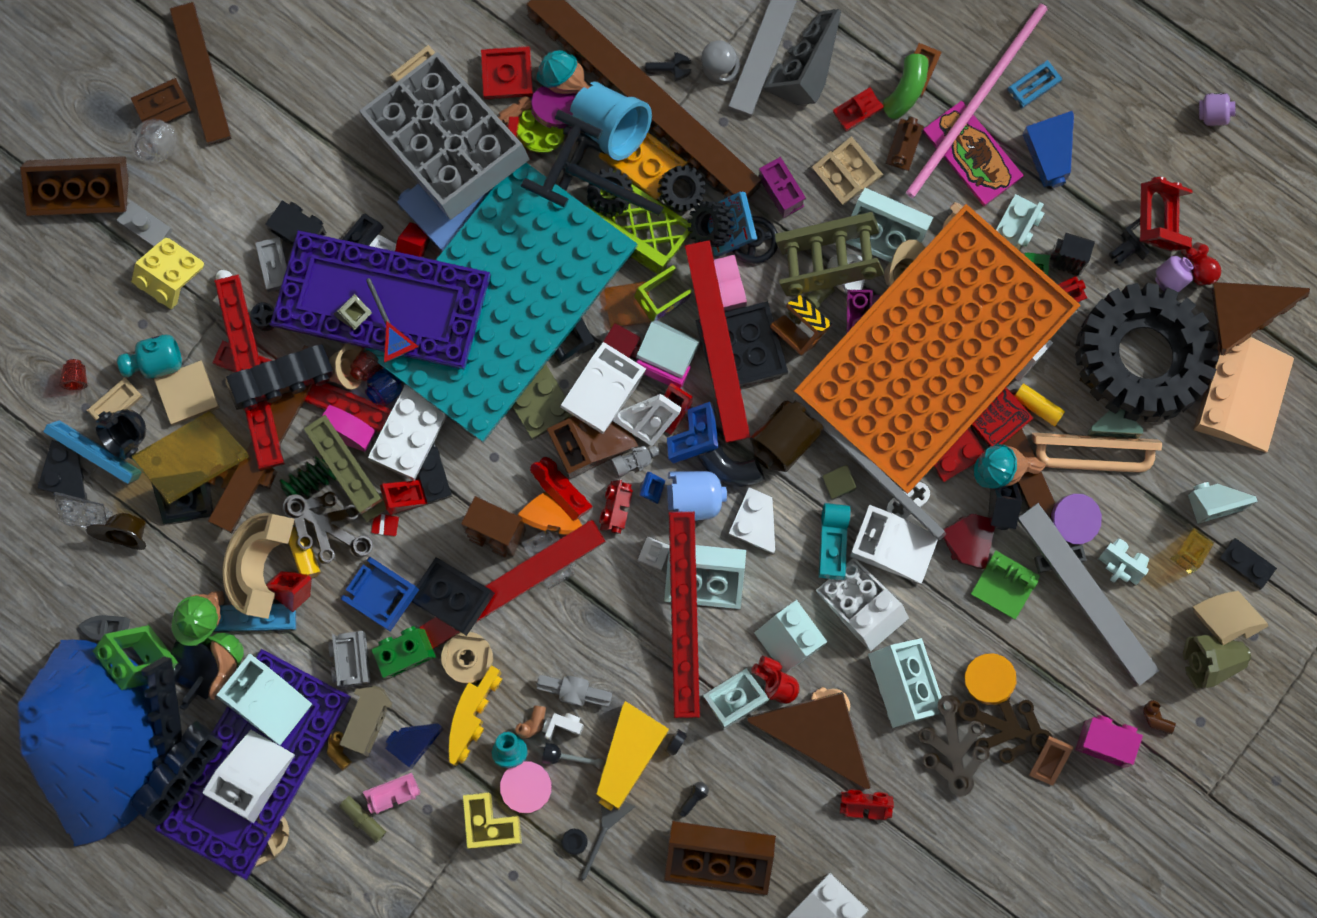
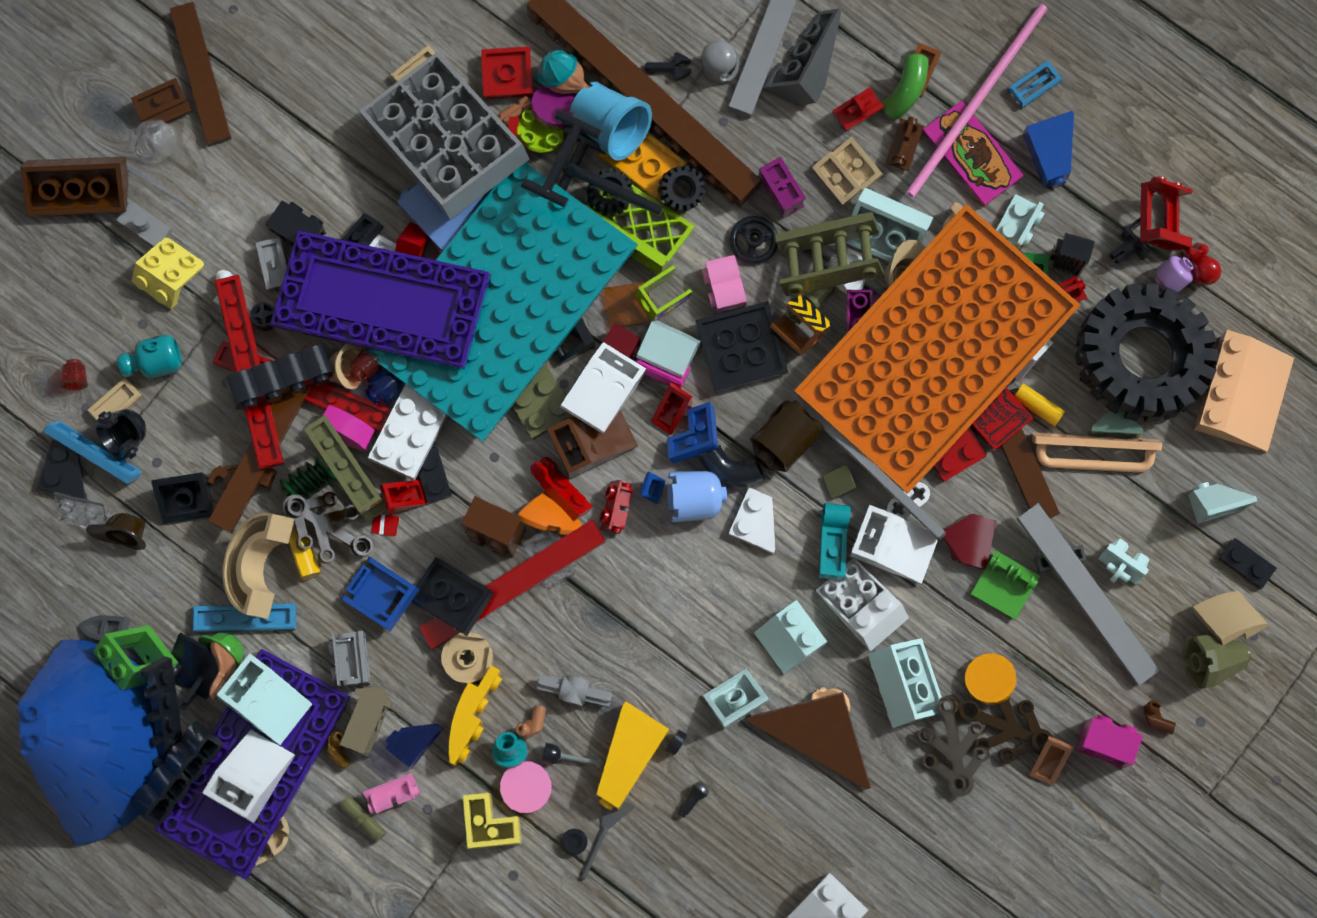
clear yellow piece [131,411,249,504] -> none
tan tile [154,361,220,426] -> none
bright green piece [171,591,225,646] -> none
red slope [266,571,312,613] -> none
olive slope [333,294,372,330] -> none
piece [366,278,419,363] -> none
green brick [371,626,436,678] -> none
white bracket [542,713,584,741] -> none
light grey piece [610,446,660,478] -> none
white wing [613,394,681,446] -> none
white tile [638,537,669,570] -> none
light aqua slope [664,545,746,609] -> none
reddish brown slope [664,821,776,895] -> none
red tile [669,511,700,718] -> none
red tile [685,240,750,443] -> none
black tyre [687,201,735,247] -> none
dark azure tile [708,192,757,256] -> none
red piece [751,656,800,704] -> none
red hinge [840,789,894,820] -> none
teal piece [974,444,1046,489] -> none
black slope [988,483,1022,530] -> none
medium lavender tile [1051,494,1102,544] -> none
clear yellow slope [1170,528,1214,574] -> none
lavender head [1199,93,1235,126] -> none
reddish brown tile [1212,282,1310,355] -> none

